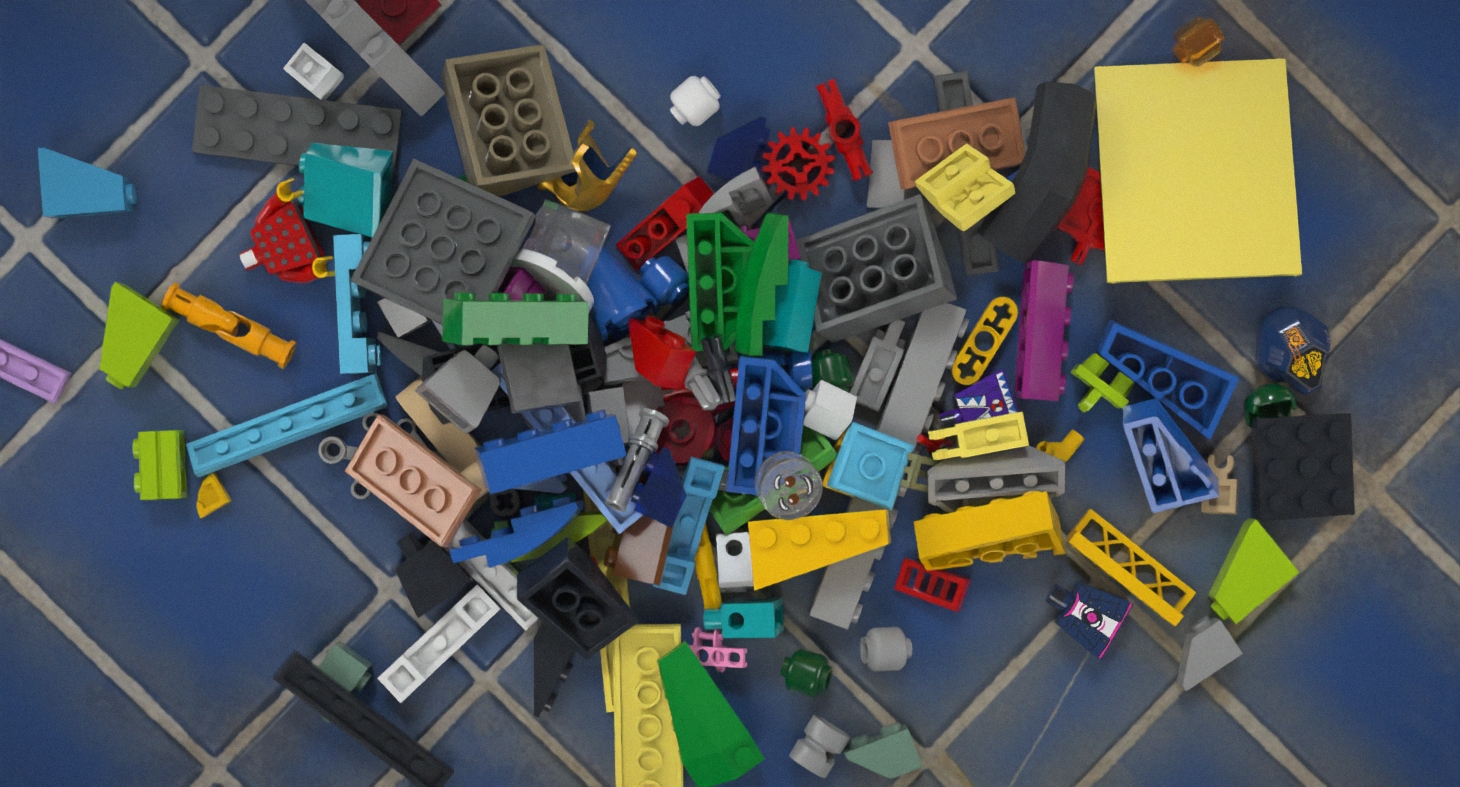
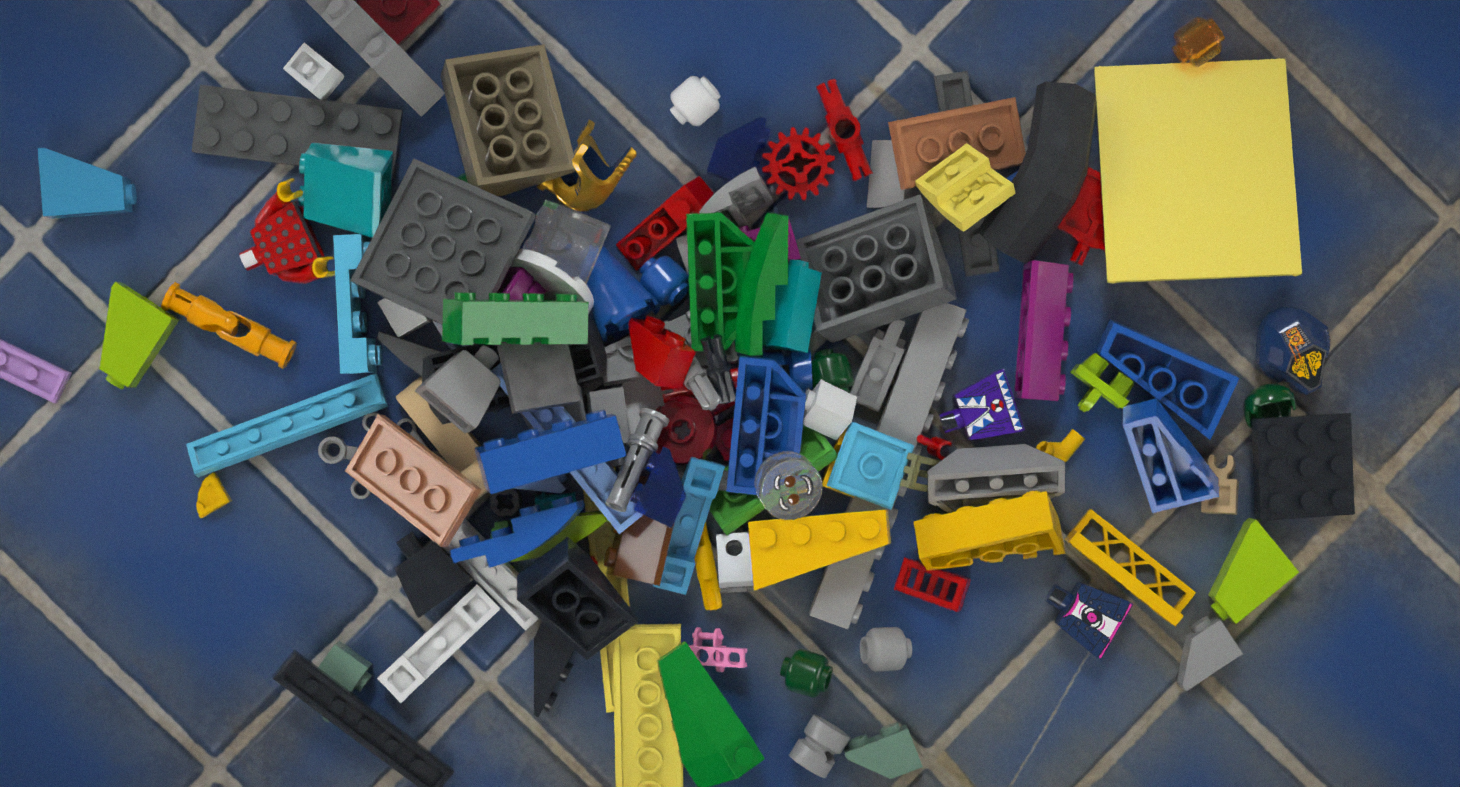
lime brick [132,430,187,500] -> none
teal torso [703,597,785,638] -> none
light yellow hinge [928,411,1029,460] -> none
yellow beam [950,297,1018,385] -> none

